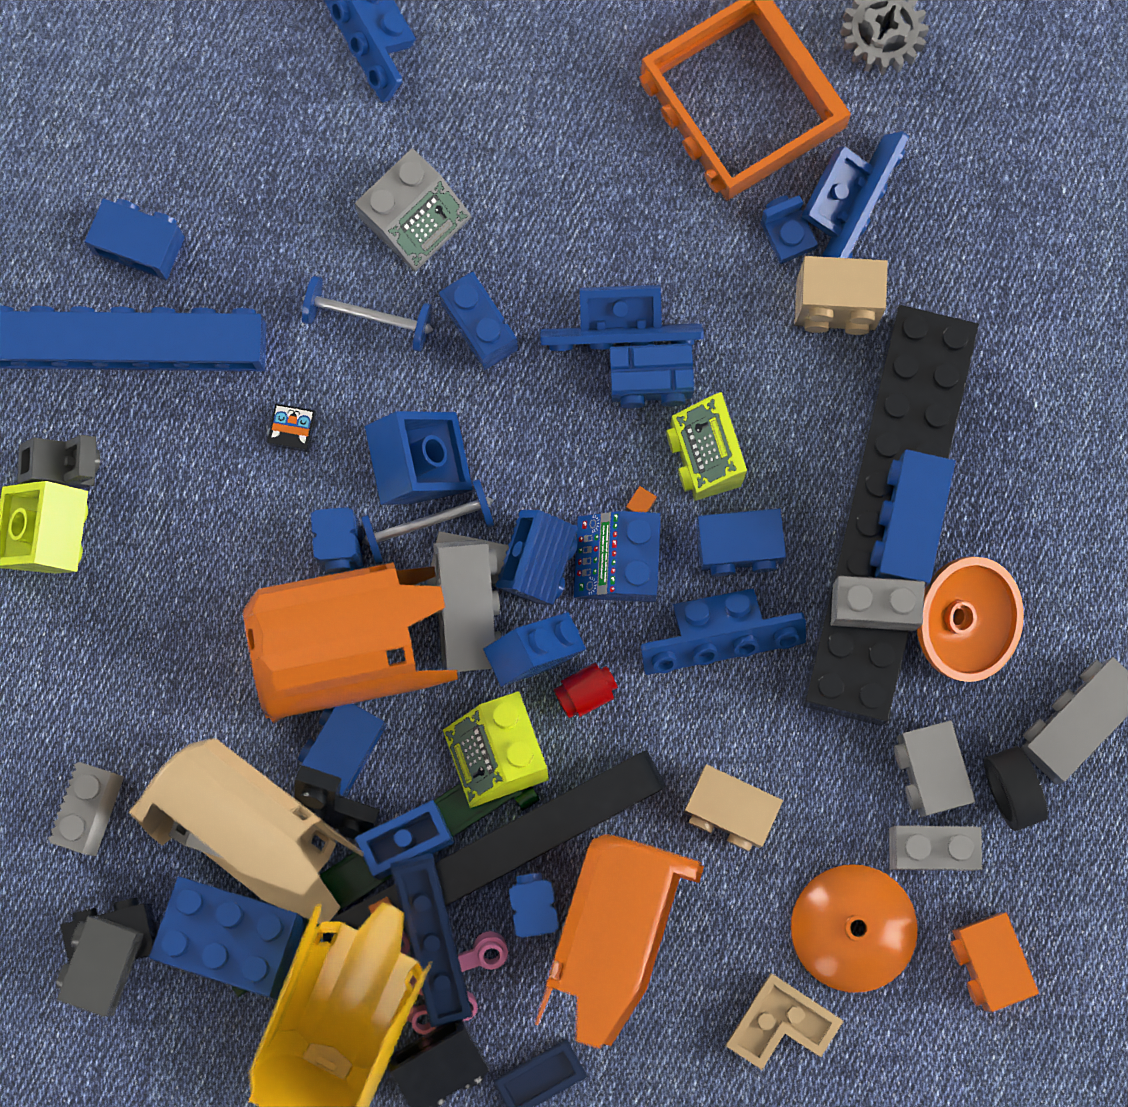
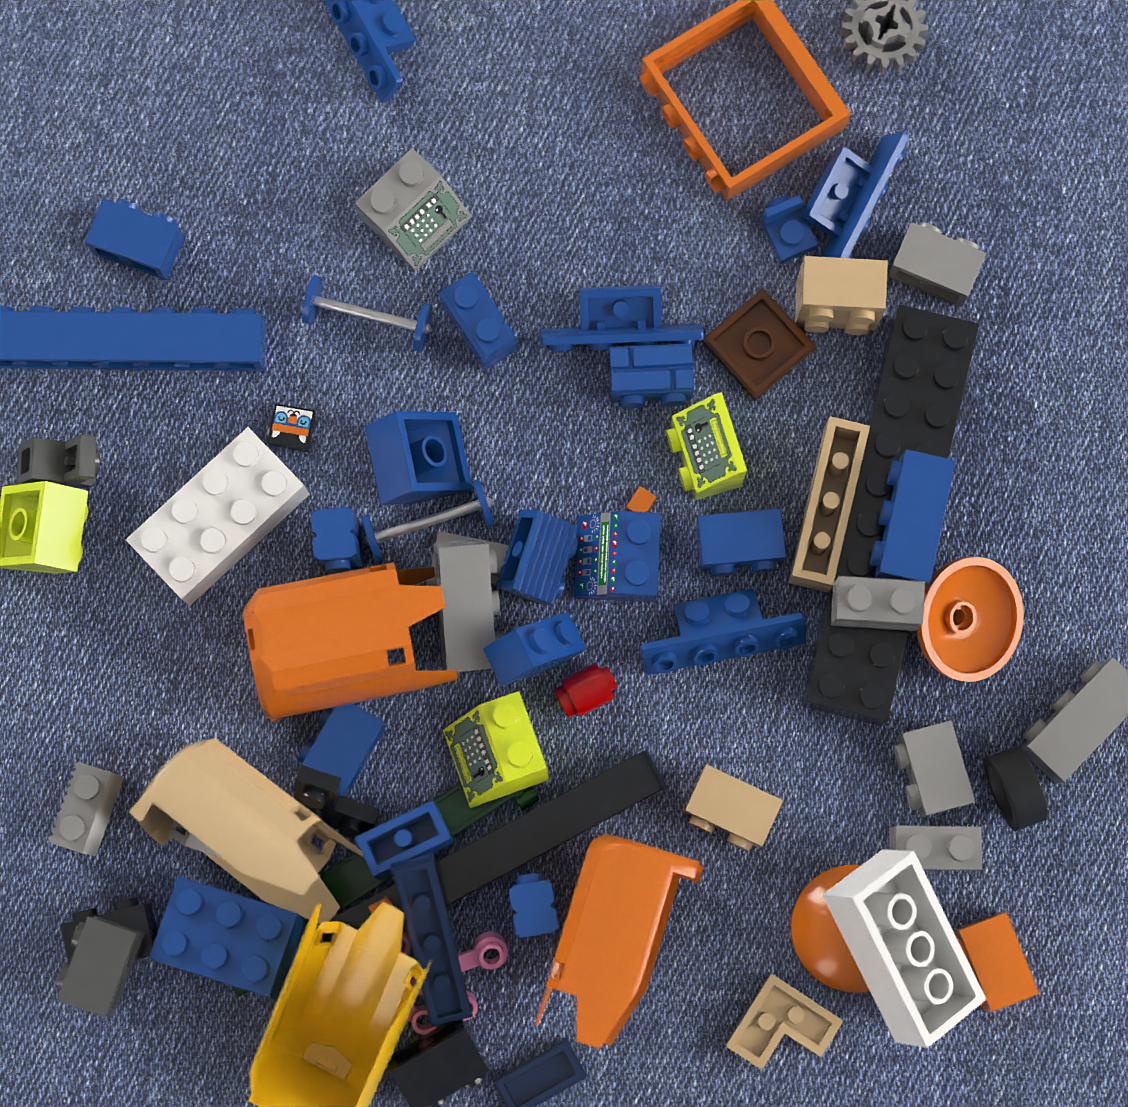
none -> white brick [126,427,310,606]
none -> reddish brown tile [702,288,816,401]
none -> tan brick [788,416,870,593]
none -> white brick [822,849,986,1048]
none -> light grey brick [887,222,987,307]

